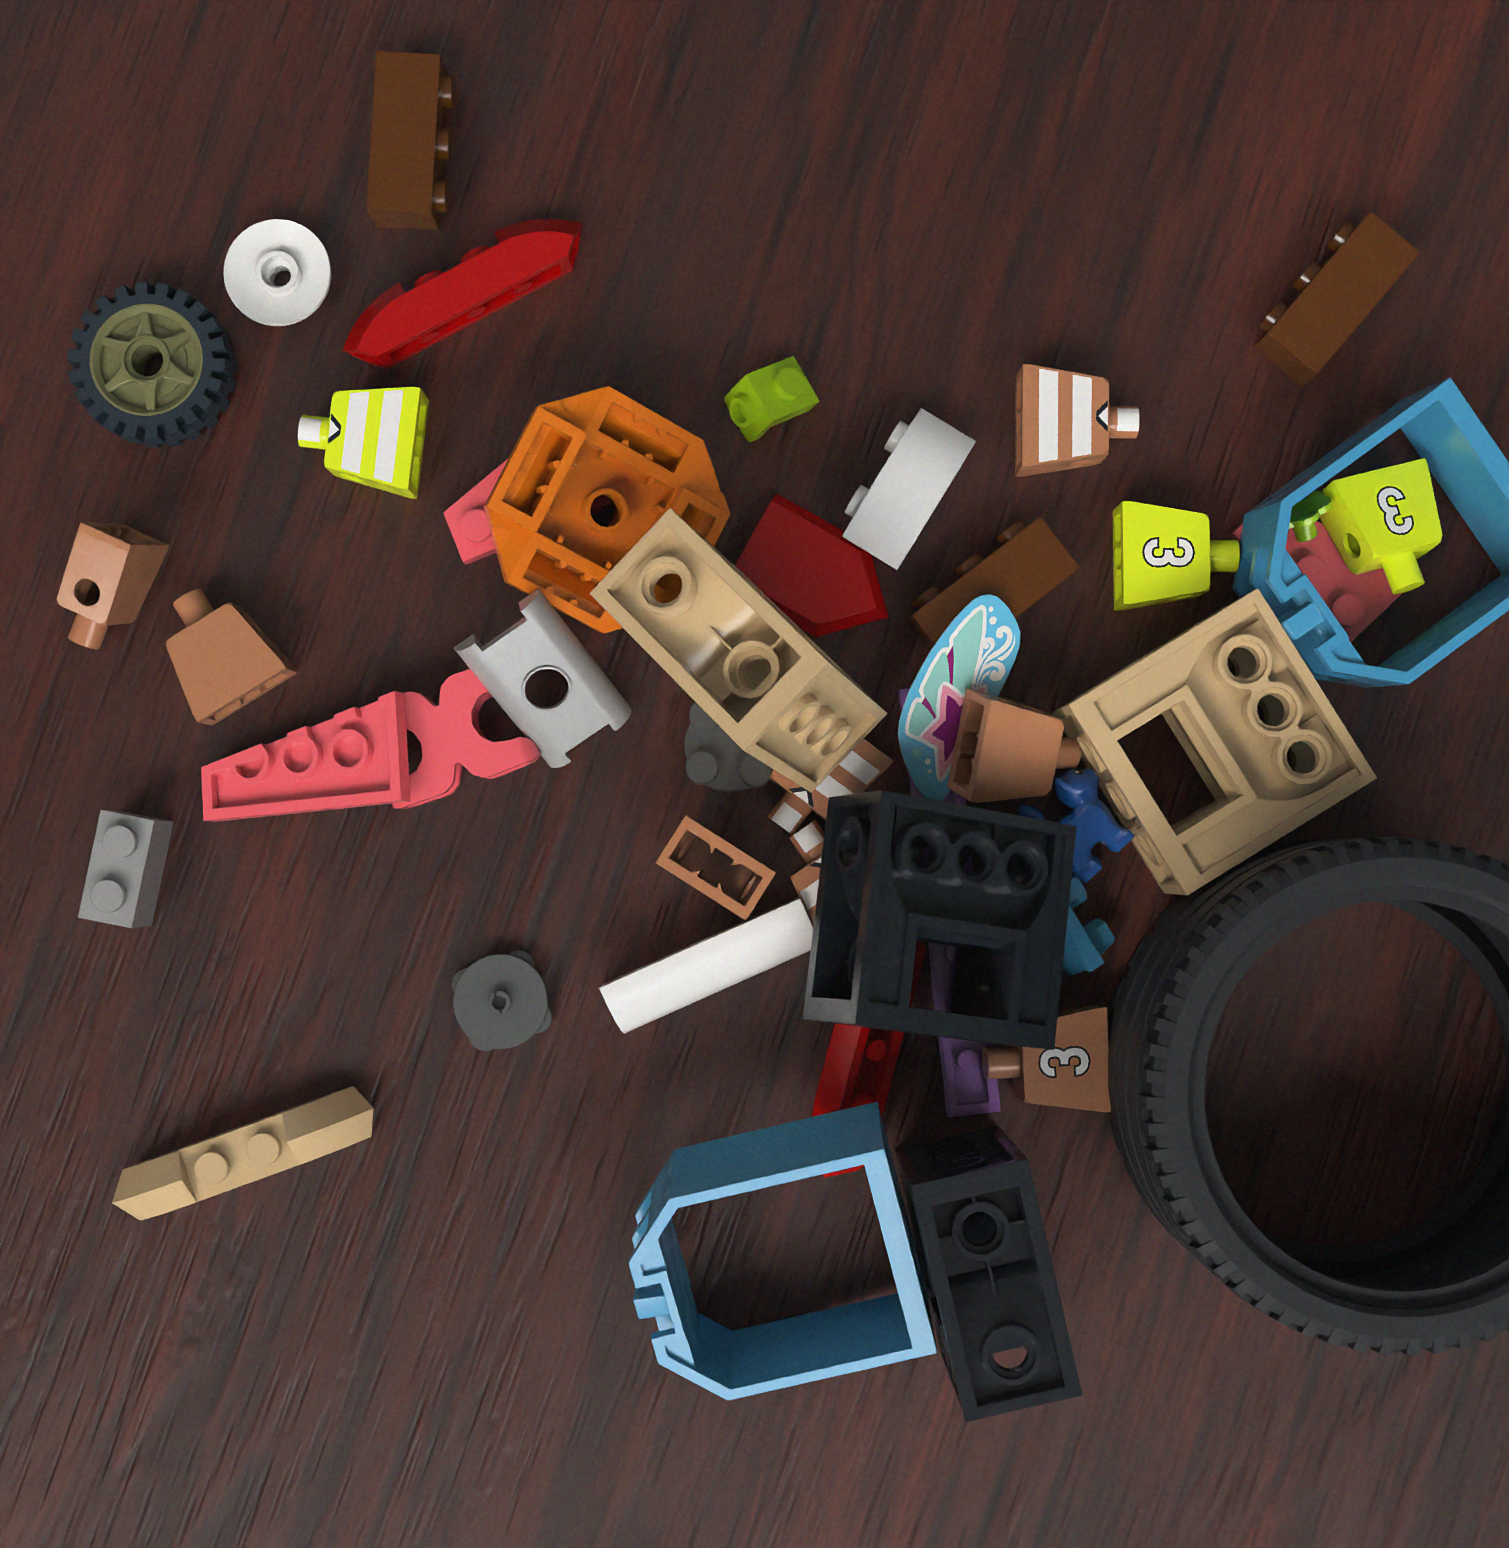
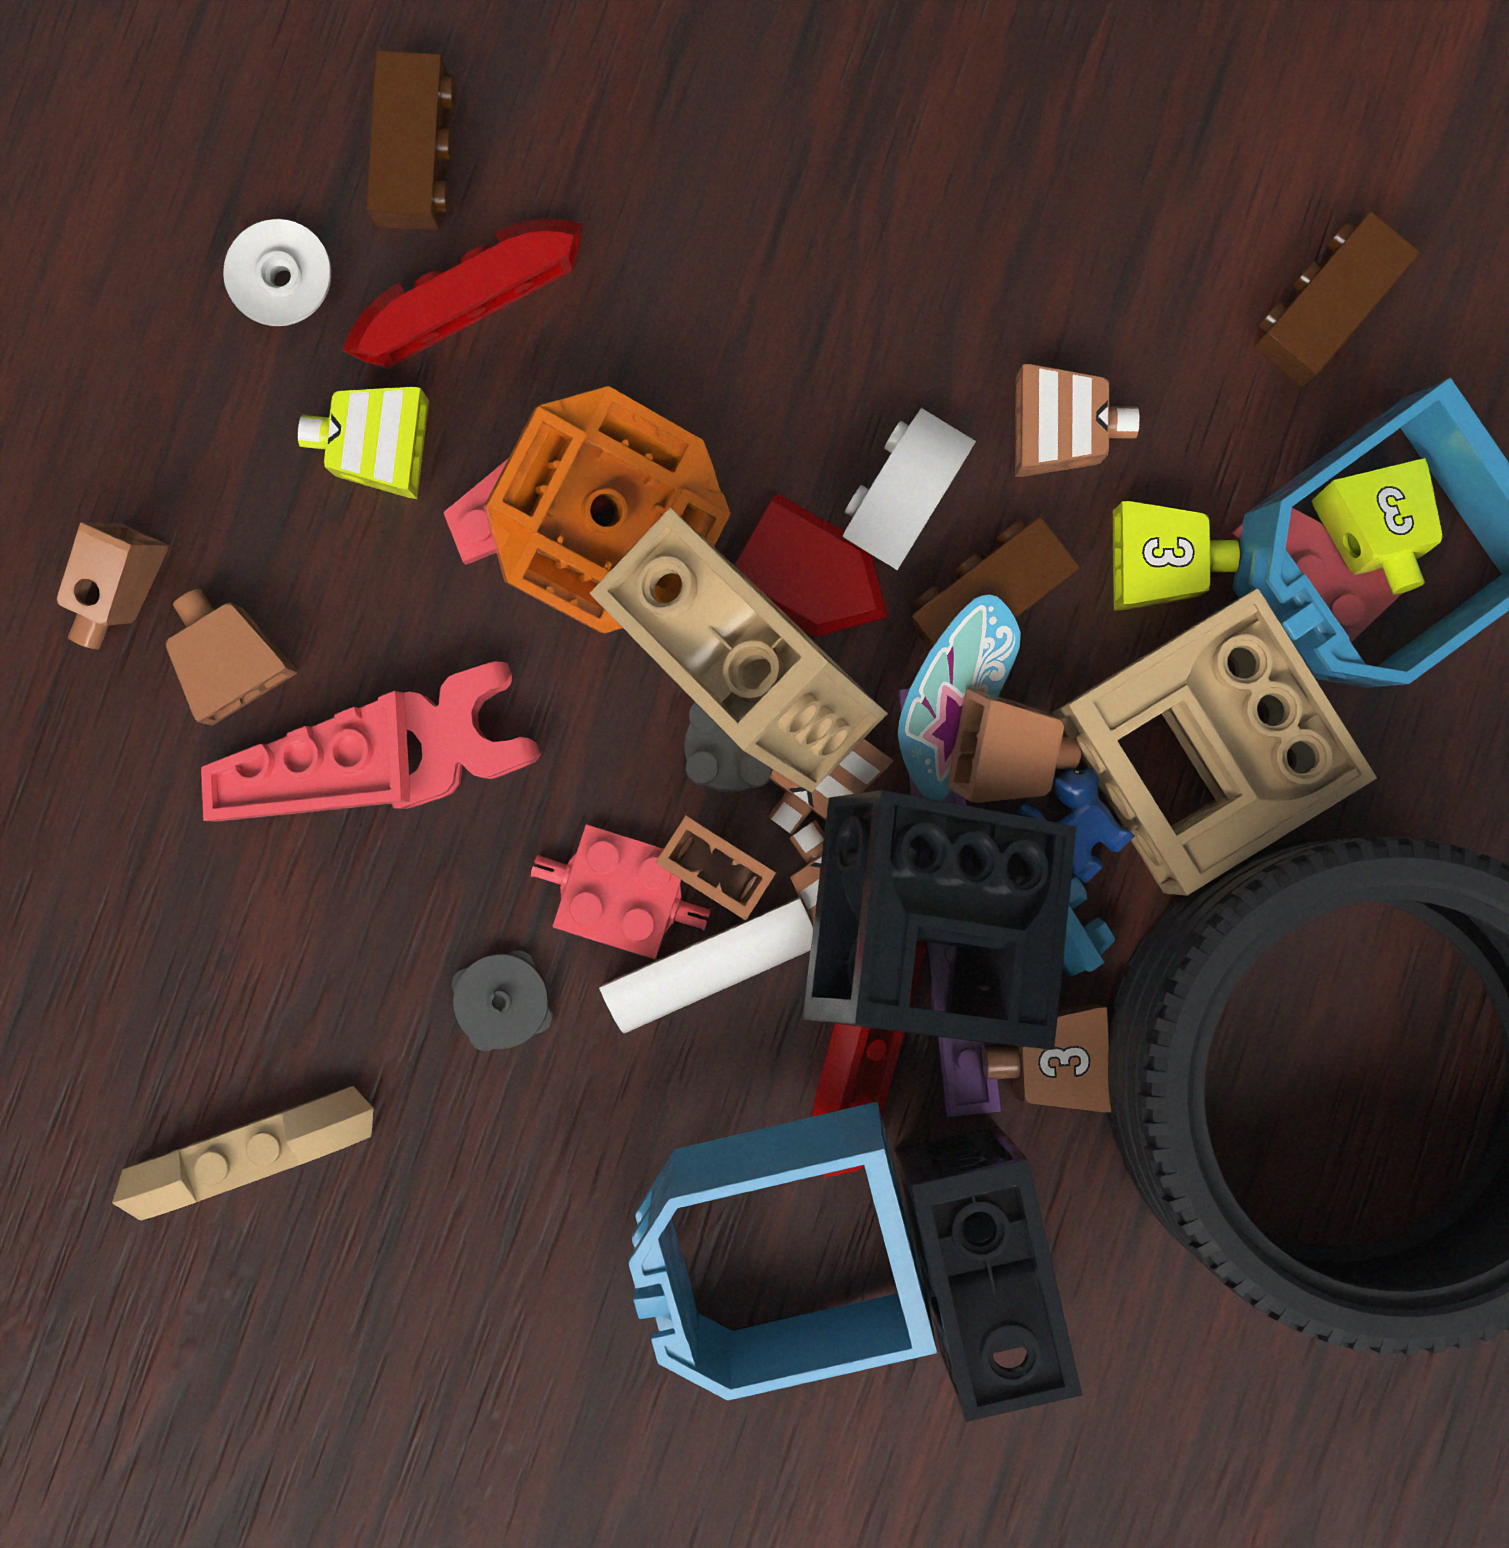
wheel [67,282,238,448] -> none
light grey brick [78,810,174,928] -> none
light grey piece [453,588,632,768] -> none
lime bracket [724,356,820,443] -> none
lime plant [1288,490,1333,542] -> none
none -> coral plate [531,825,711,960]

